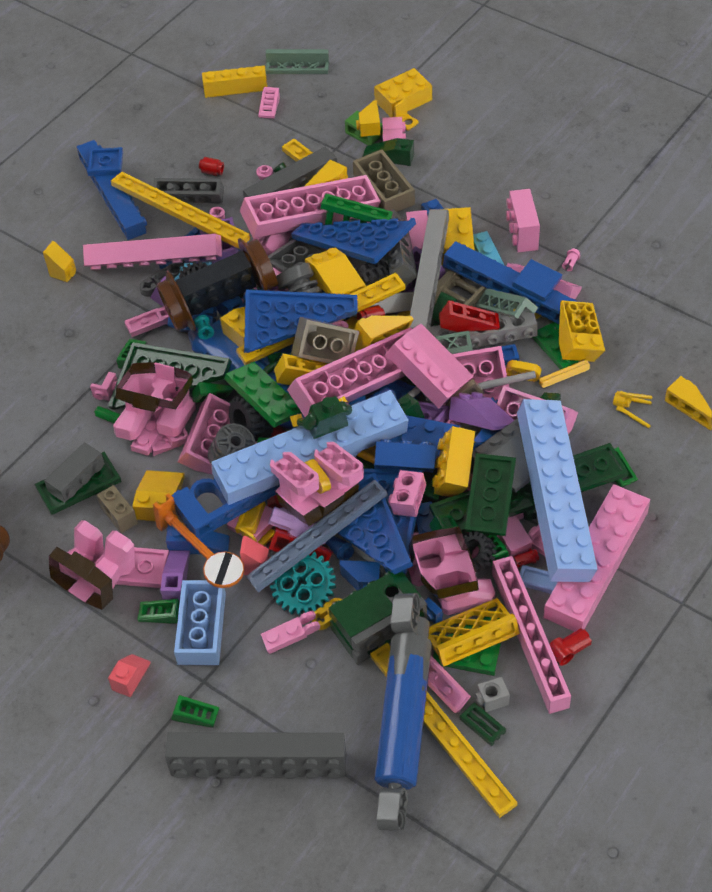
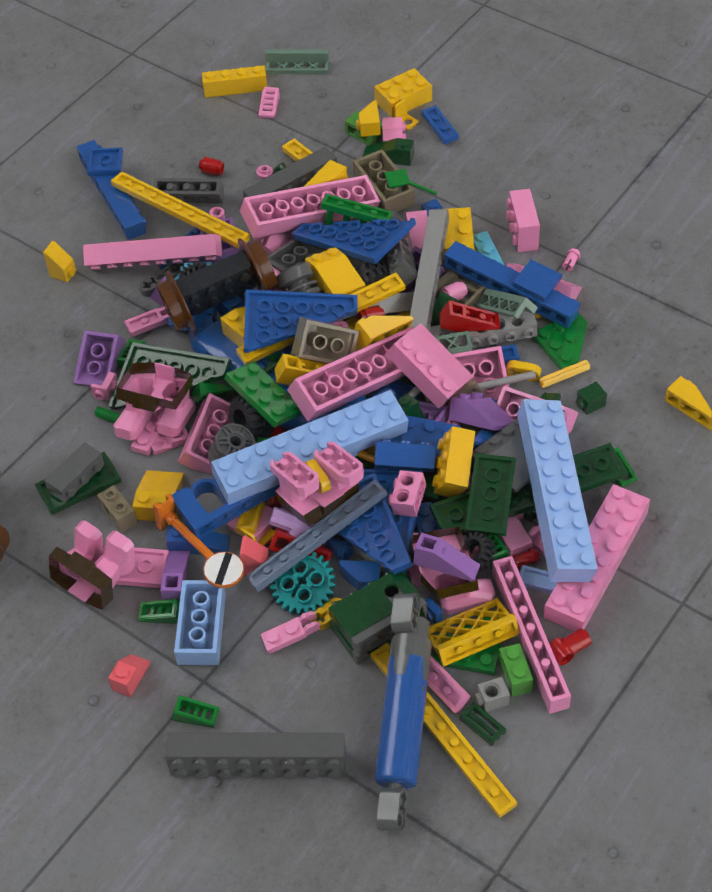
teal bush [194,315,214,340] -> none
dark green torso [290,396,352,439] -> none
dark green slope [429,515,458,531] -> none
yellow slope [559,300,605,362] -> none
yellow plant [613,391,653,428] -> none
none -> medium lavender slope [73,330,126,386]
none -> green piece [384,169,437,195]
none -> medium lavender slope [414,533,480,582]
none -> blue plate [422,105,459,144]
none -> bright pink brick [440,282,468,301]
none -> bright green brick [499,643,533,697]
none -> dark green brick [576,381,607,415]

